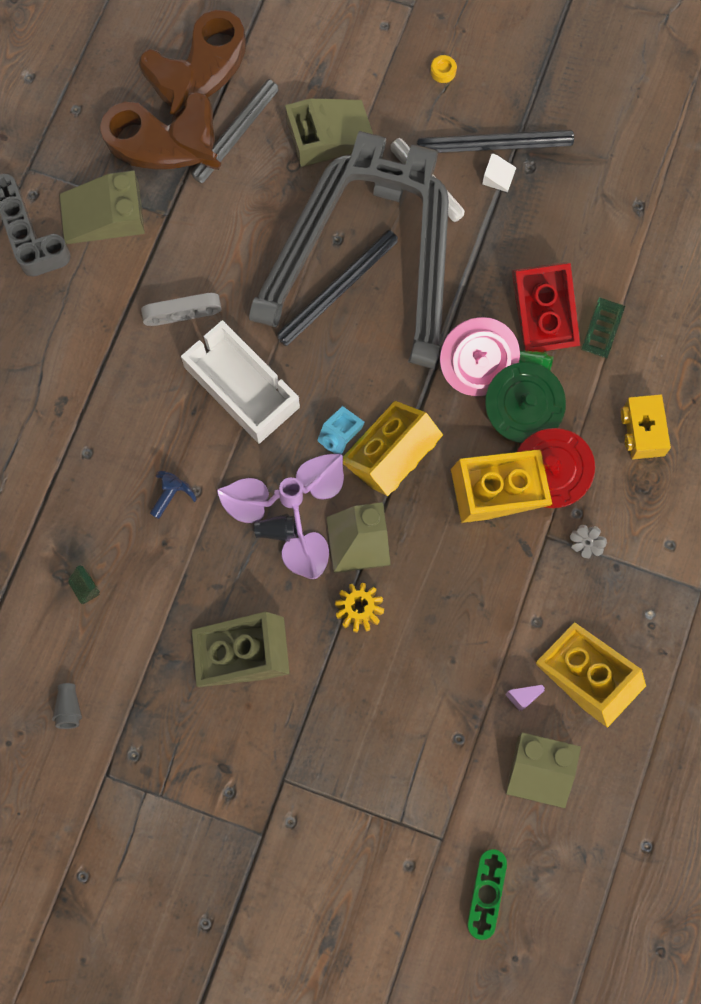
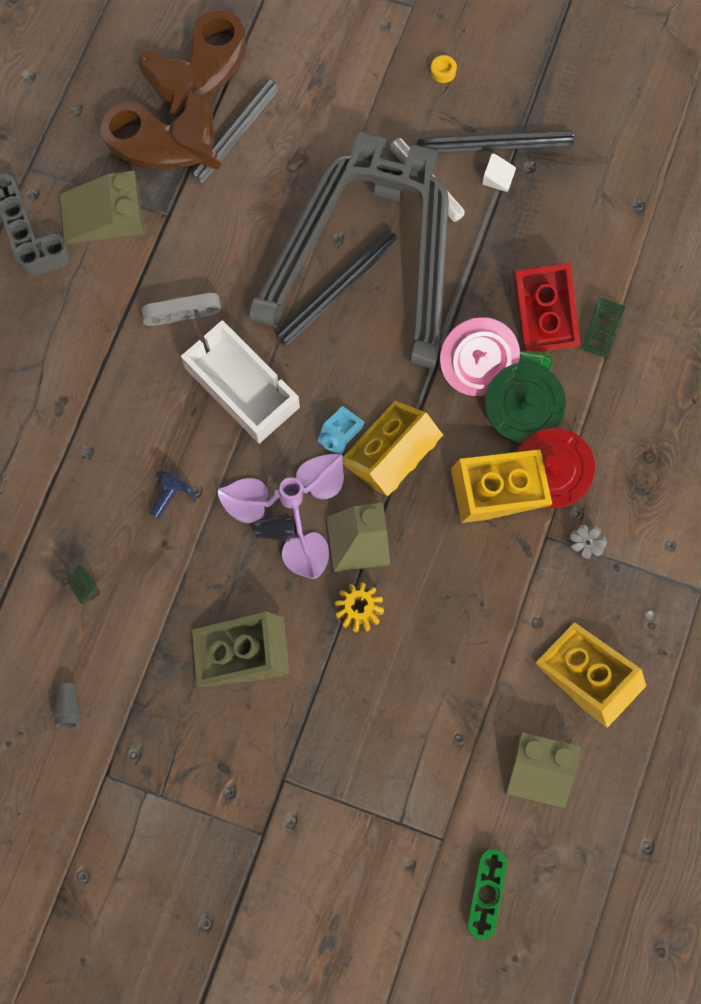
olive slope [285,98,373,167] -> none
lavender slope [506,685,545,711] -> none
yellow brick [621,395,671,459] -> none

